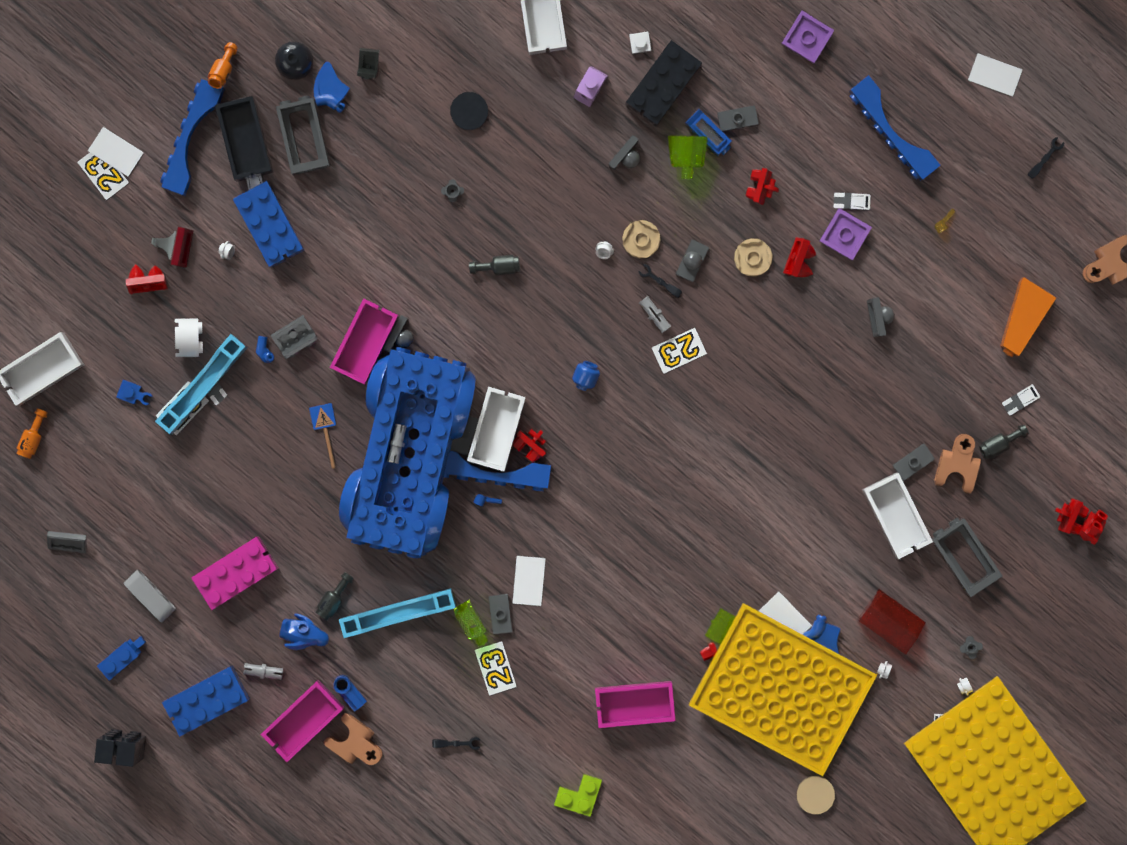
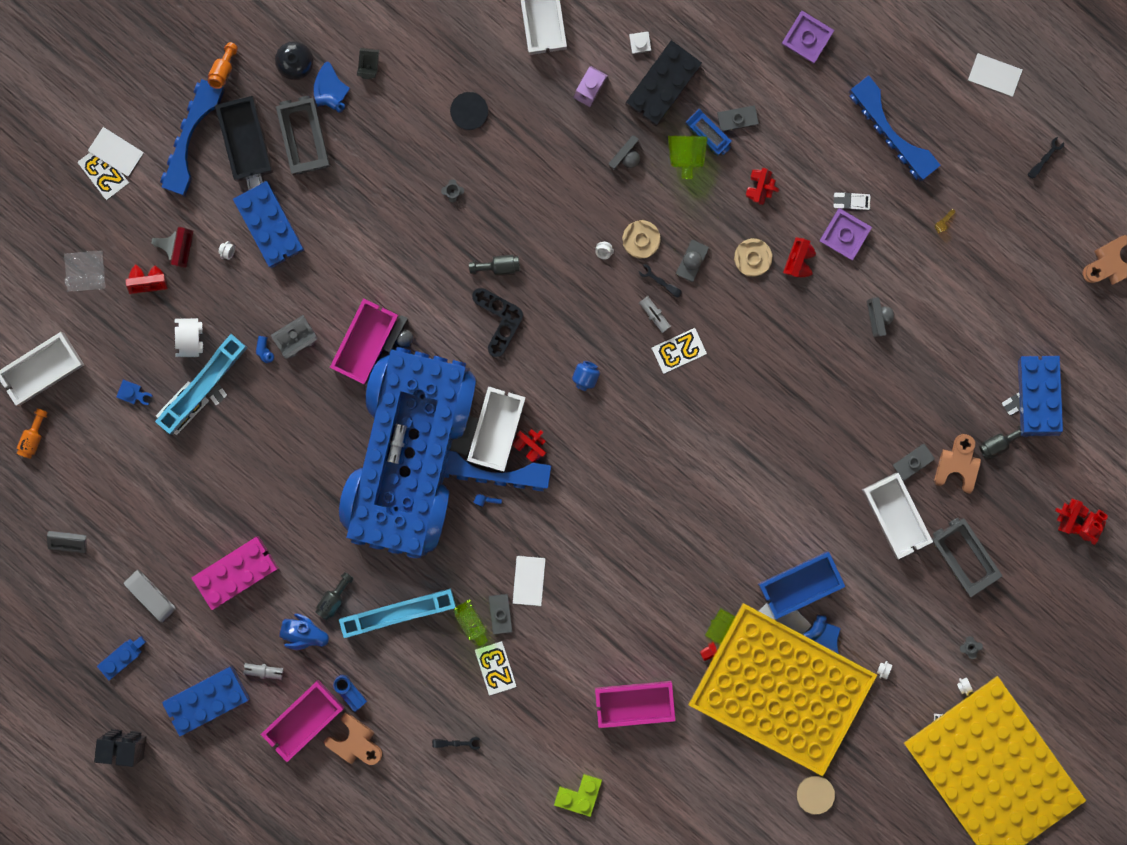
piece [309,403,336,469] -> none
clear red slope [857,589,926,655] -> none
orange slope [1000,277,1056,357] -> none
none -> clear hinge [64,250,106,292]
none -> black beam [472,288,523,357]
none -> blue piece [758,551,845,619]
none -> blue piece [1018,356,1063,436]

